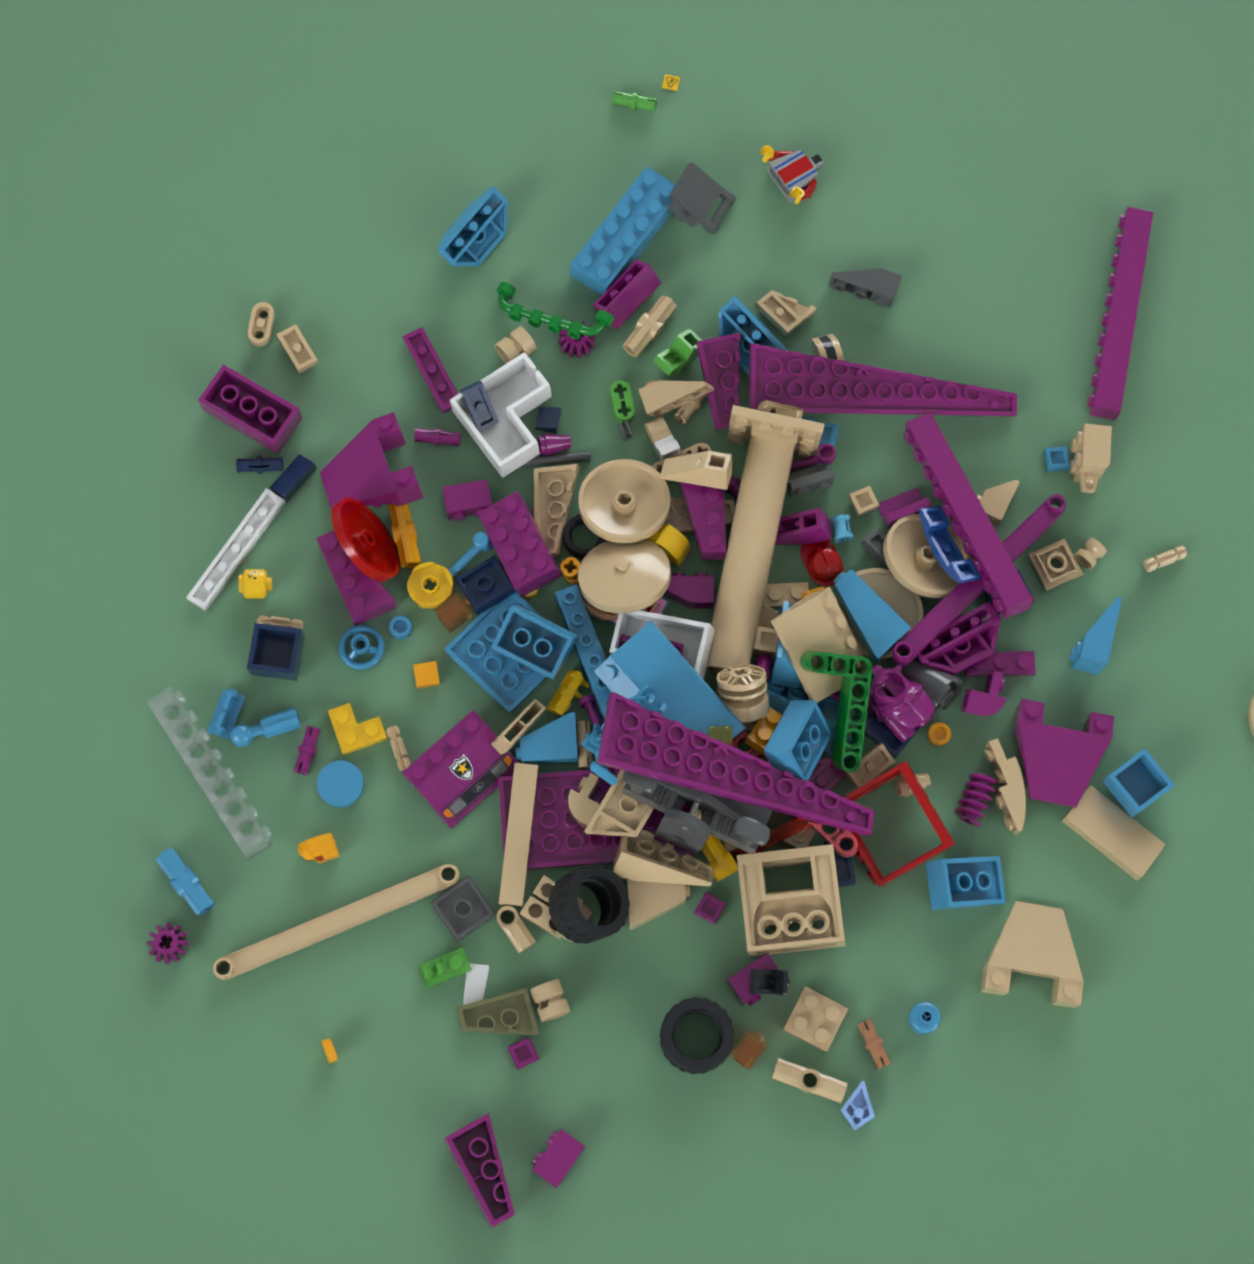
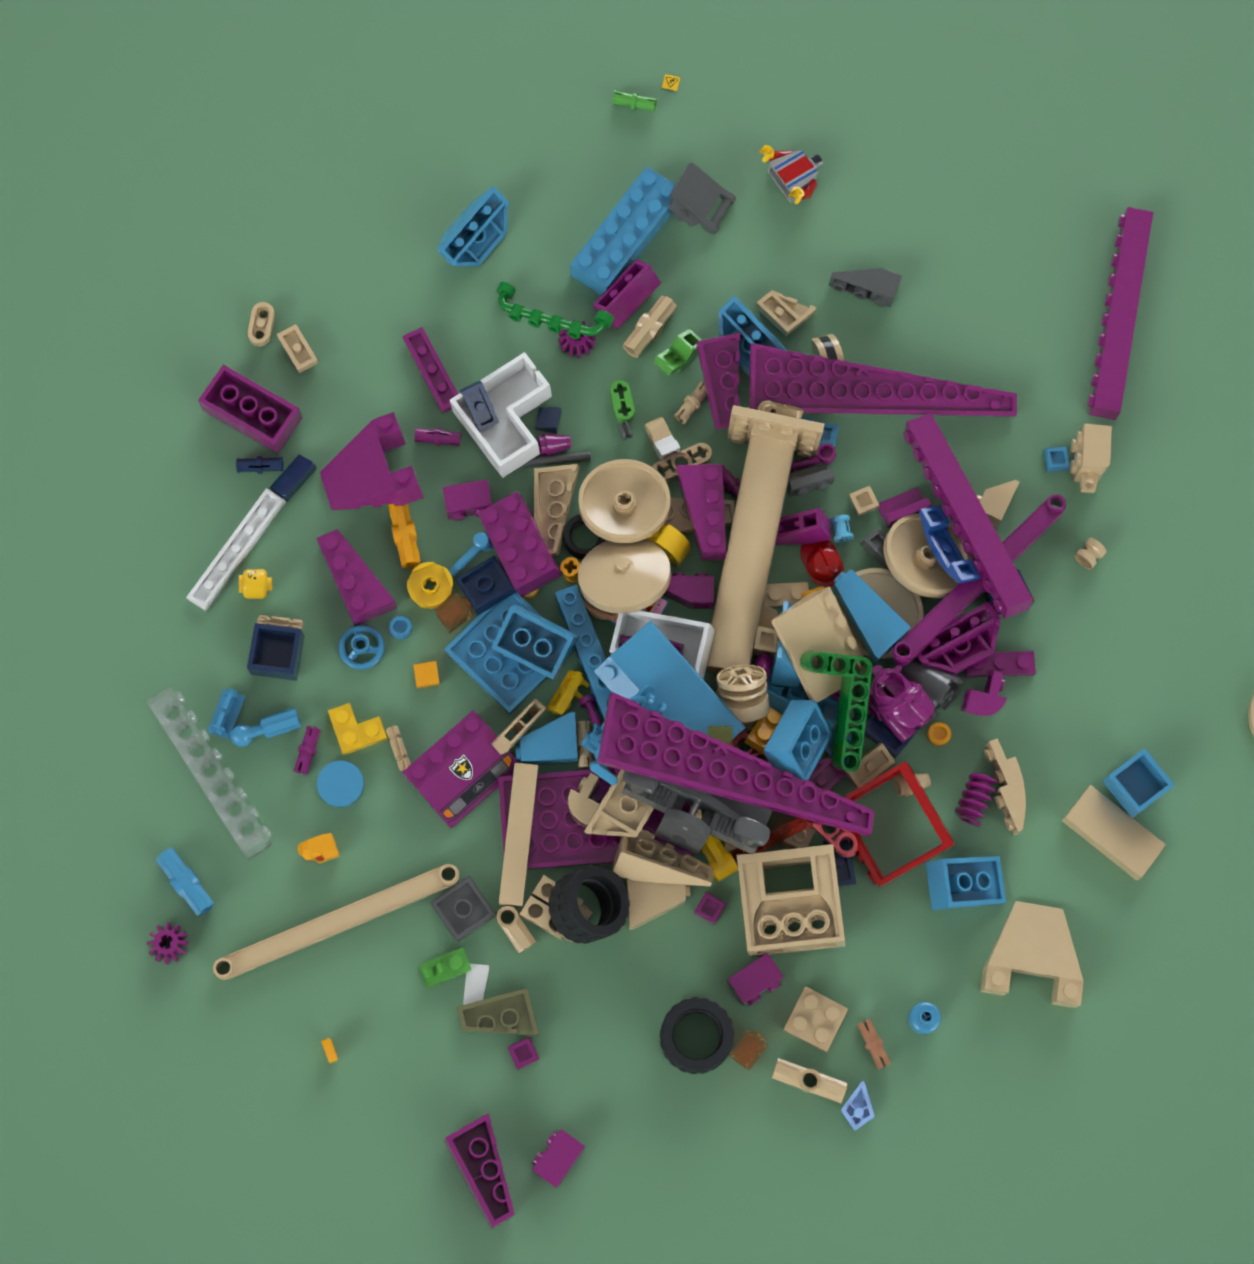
red dish [331,497,400,582] -> none
tan wheel [495,326,537,364] -> none
tan wheel [530,979,571,1022] -> none
tan slope [639,380,714,418] -> none
tan slope [659,451,732,490] -> none
black bracket [750,969,790,995] -> none
magenta wedge [1013,699,1114,808] -> none
tan piece [1027,538,1083,591] -> none
dark azure slope [1069,597,1122,675] -> none
tan axle [1143,545,1187,572] -> none

